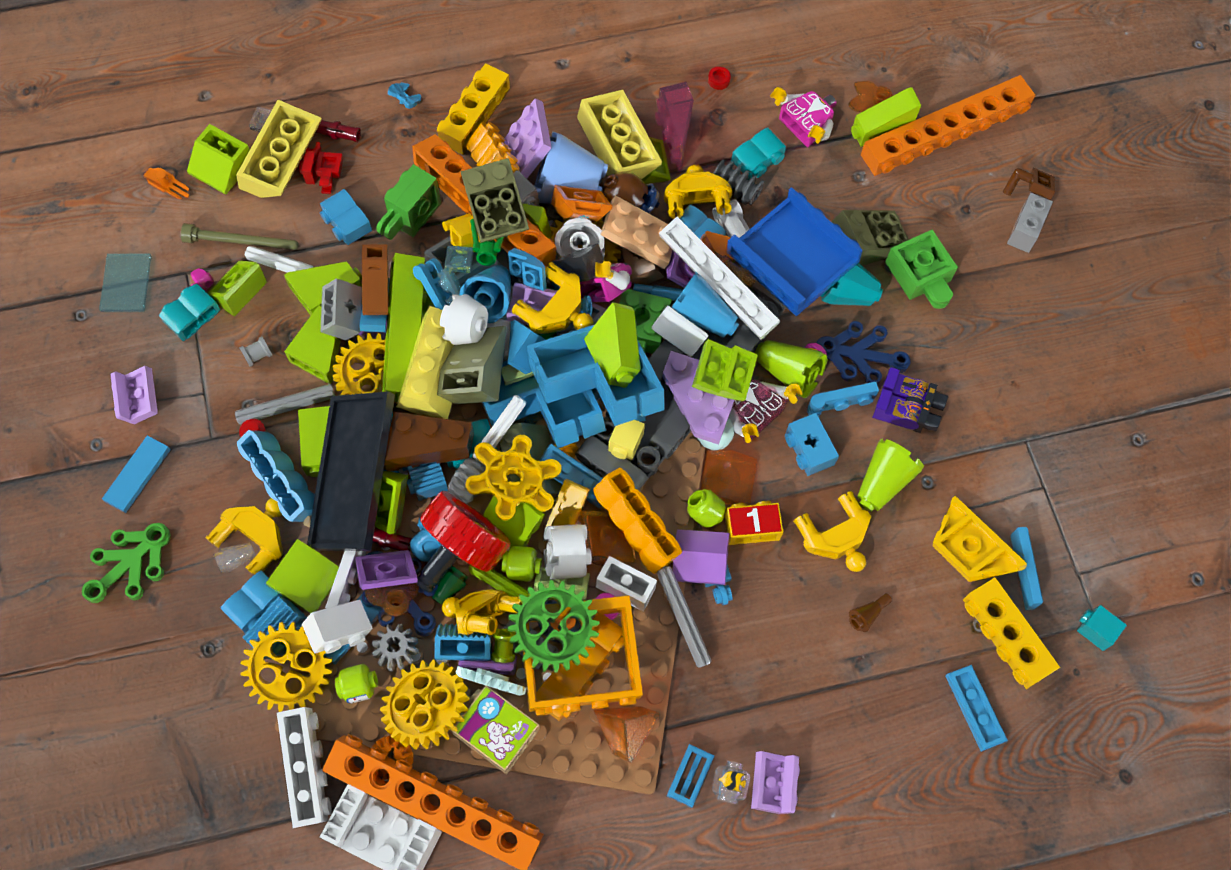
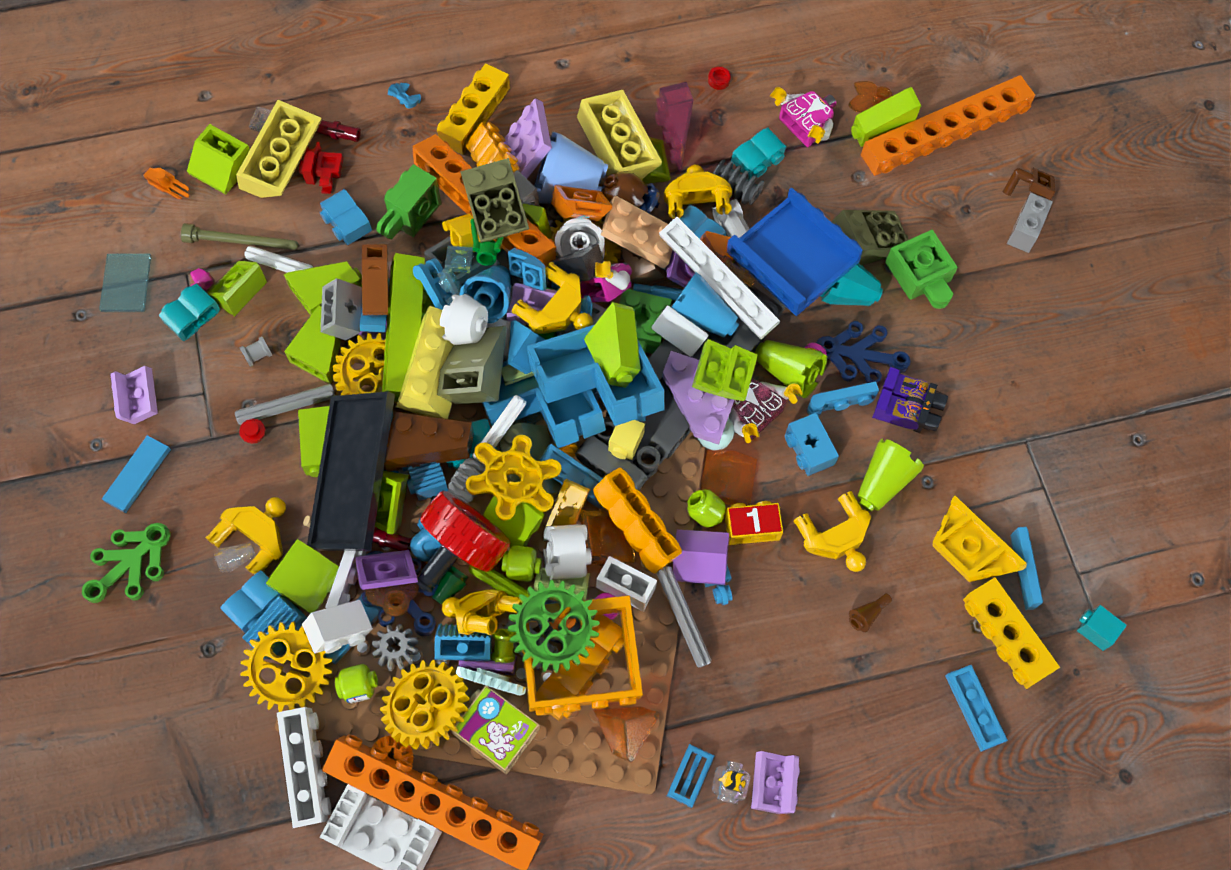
dark azure brick [237,430,315,522] -> none

